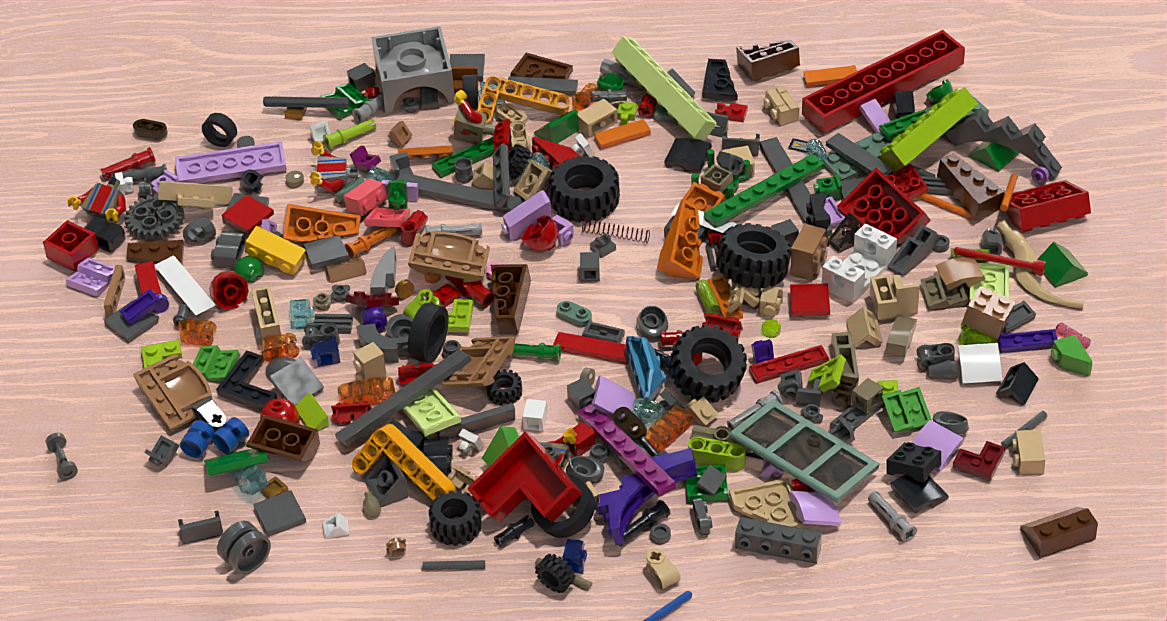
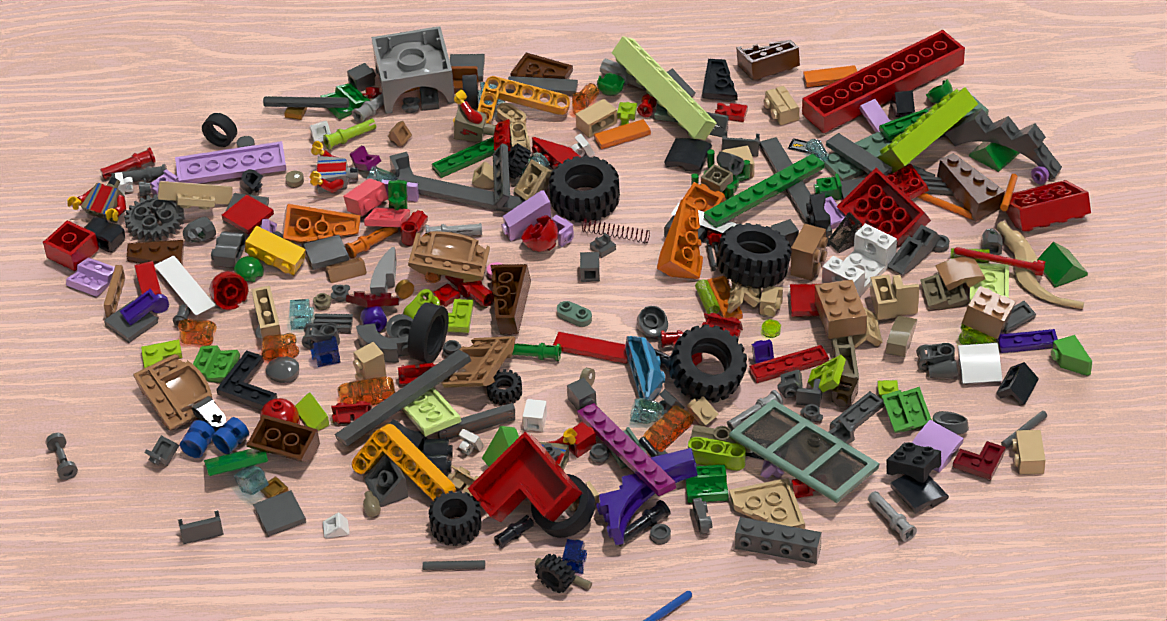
dark brown plate [133,119,168,139] -> none
dark grey wheel [217,520,271,575] -> none
tile [269,357,324,405] -> none
sand green plate [334,176,365,203] -> none
medium nougat plate [386,538,407,555] -> none
orange plate [398,145,453,160] -> none
dark grey wheel [454,158,473,183] -> none
green slope [534,109,579,144] -> none
dark grey hat [566,456,605,483] -> none
dark grey tile [582,321,625,343] -> none
dark grey pin [590,89,627,103] -> none
lavender slope [591,375,634,418] -> none
dark brown plate [613,407,647,441] -> none
tan piece [646,549,681,590] -> none
dark grey slope [696,465,726,496] -> none
lavender slope [789,491,841,526] -> none
dark tan brick [852,378,883,414] -> none
reddish brown slope [1020,507,1098,558] -> none
clear pink axle [1055,322,1091,349] -> none
none -> medium nougat brick [815,279,867,339]

